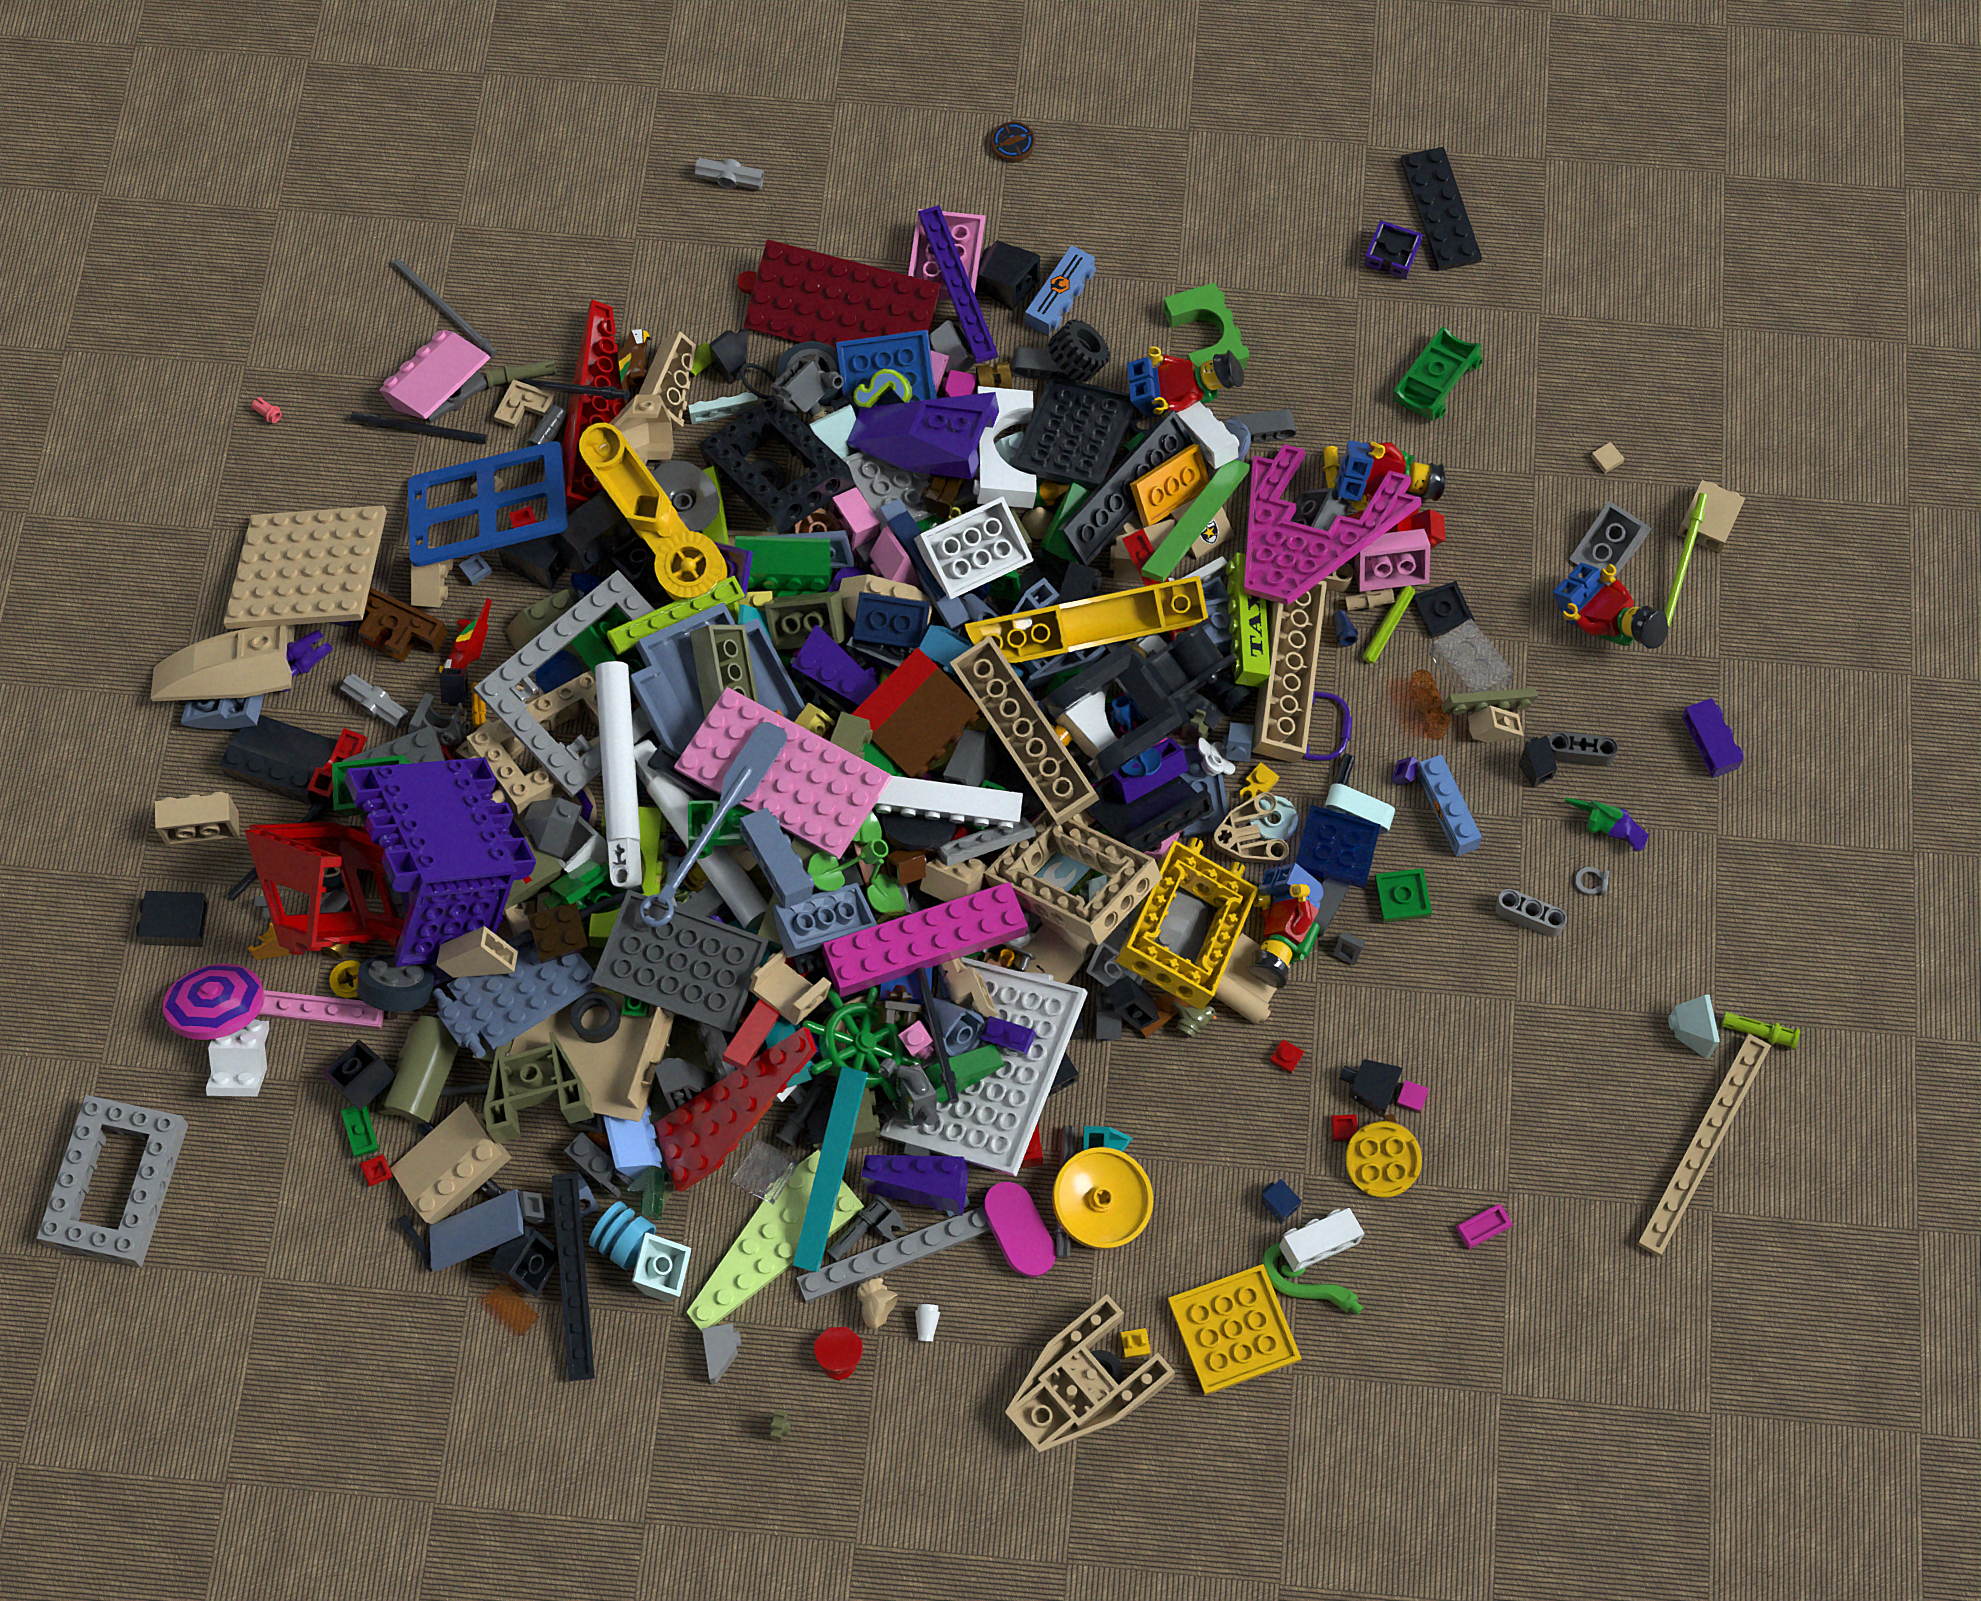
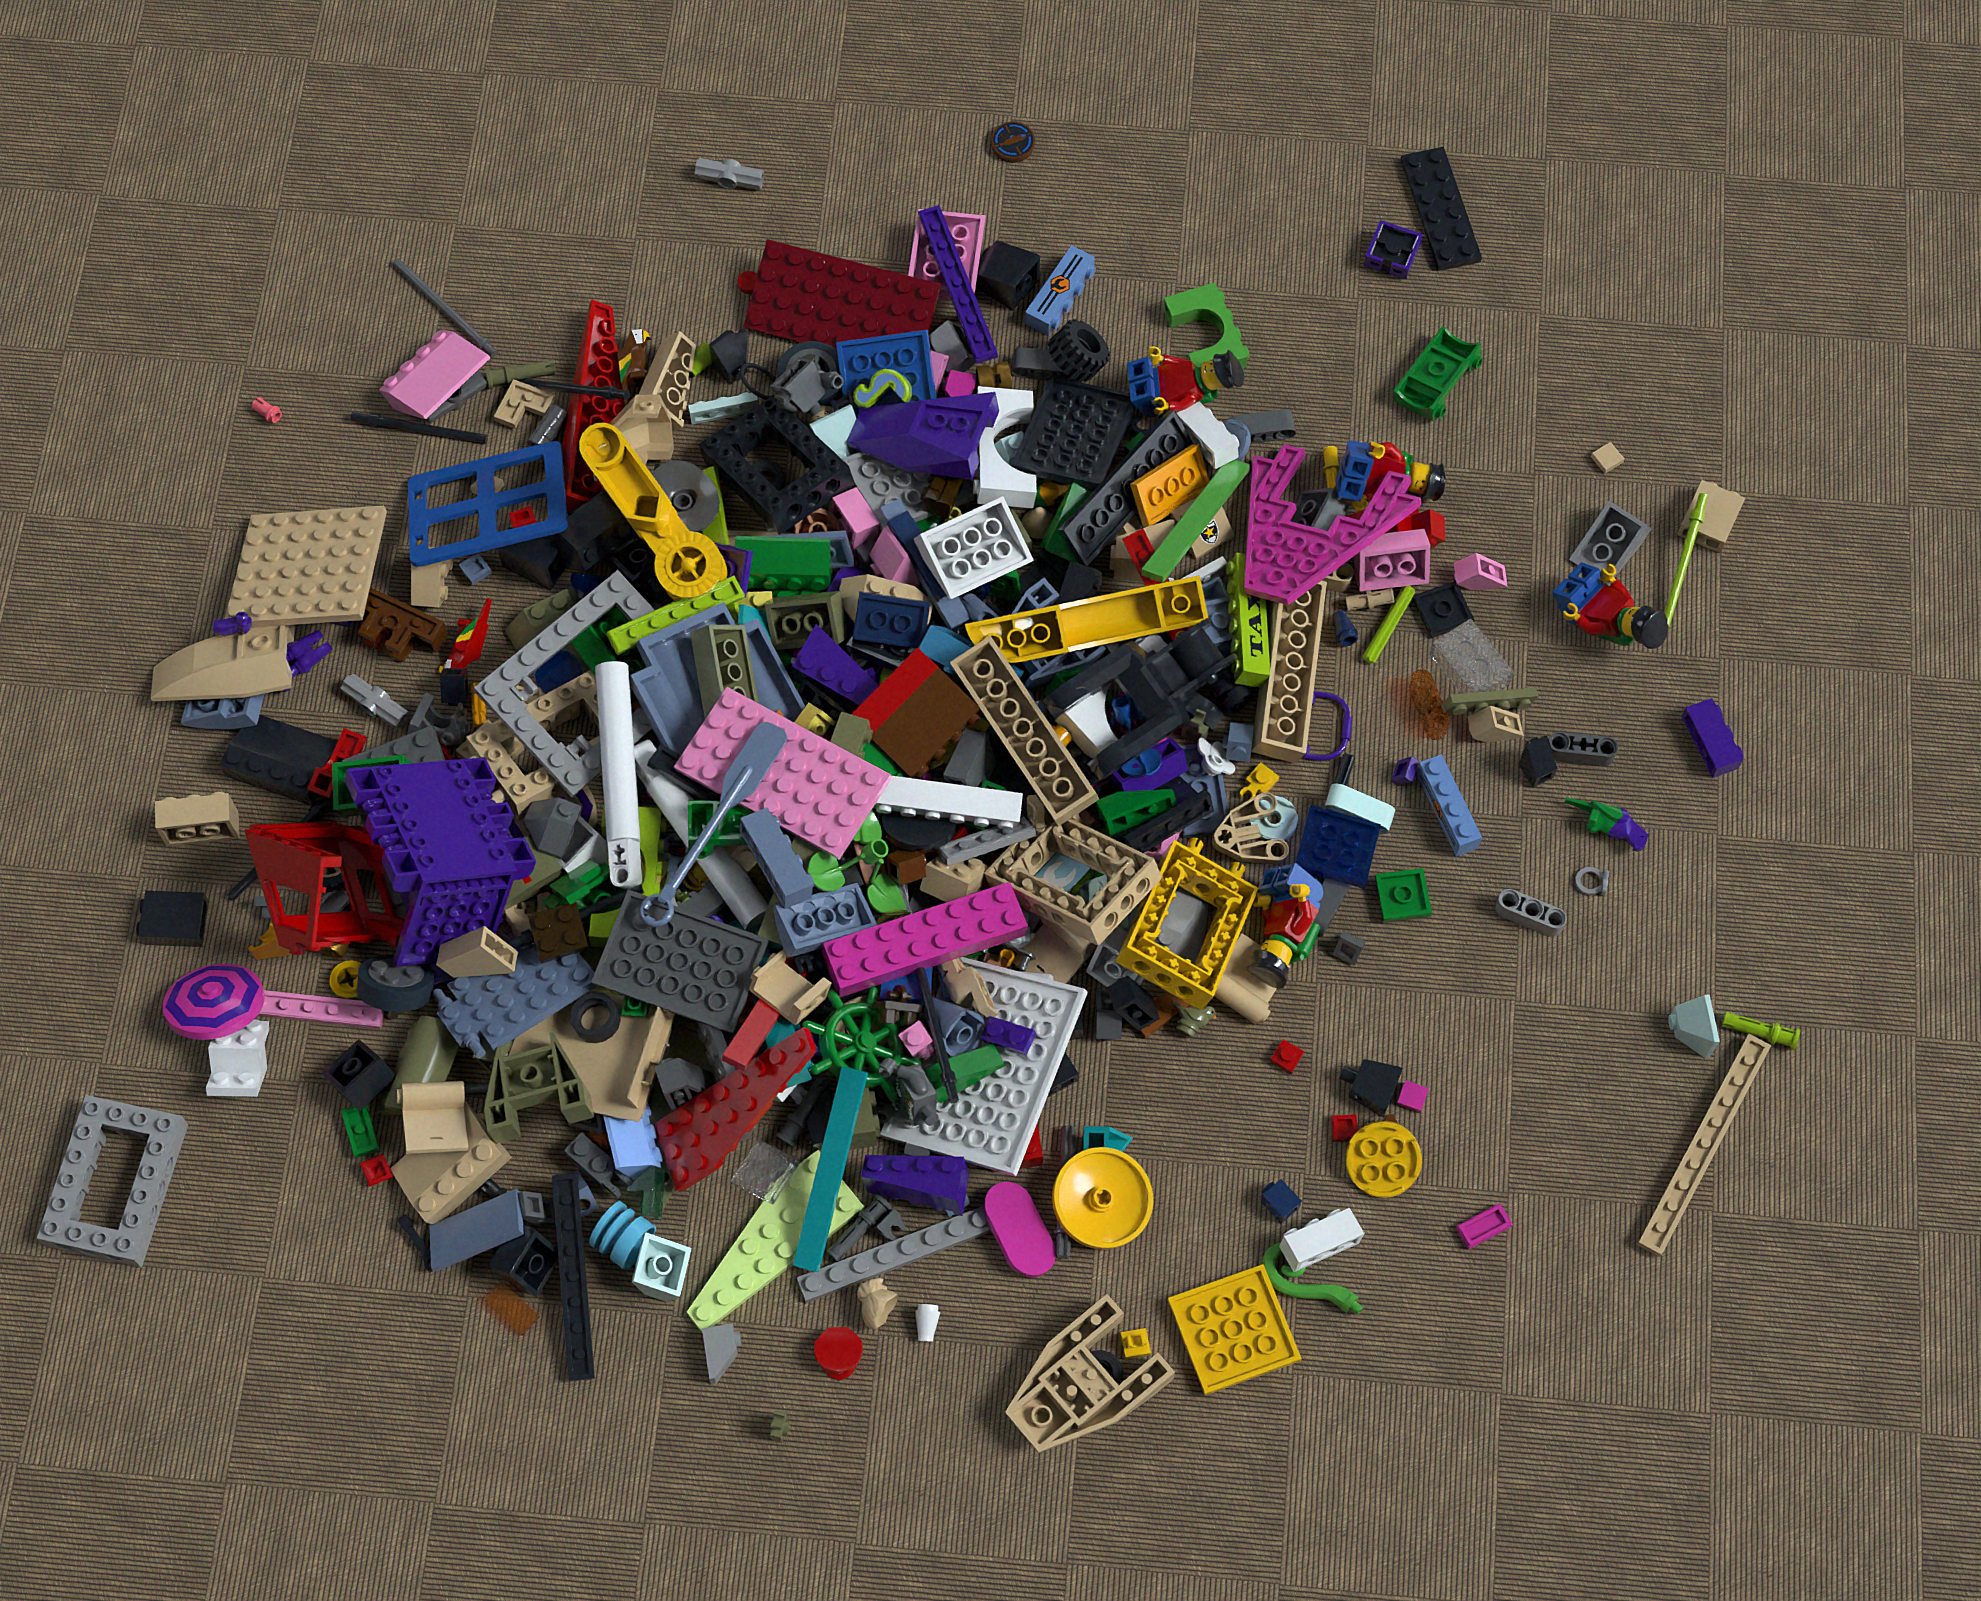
none -> dark purple arm [213,612,252,637]
none -> tan door [396,1081,468,1154]
none -> tan tile [1027,795,1044,828]
none -> green slope [1096,789,1177,836]
none -> bright pink slope [1454,553,1508,590]

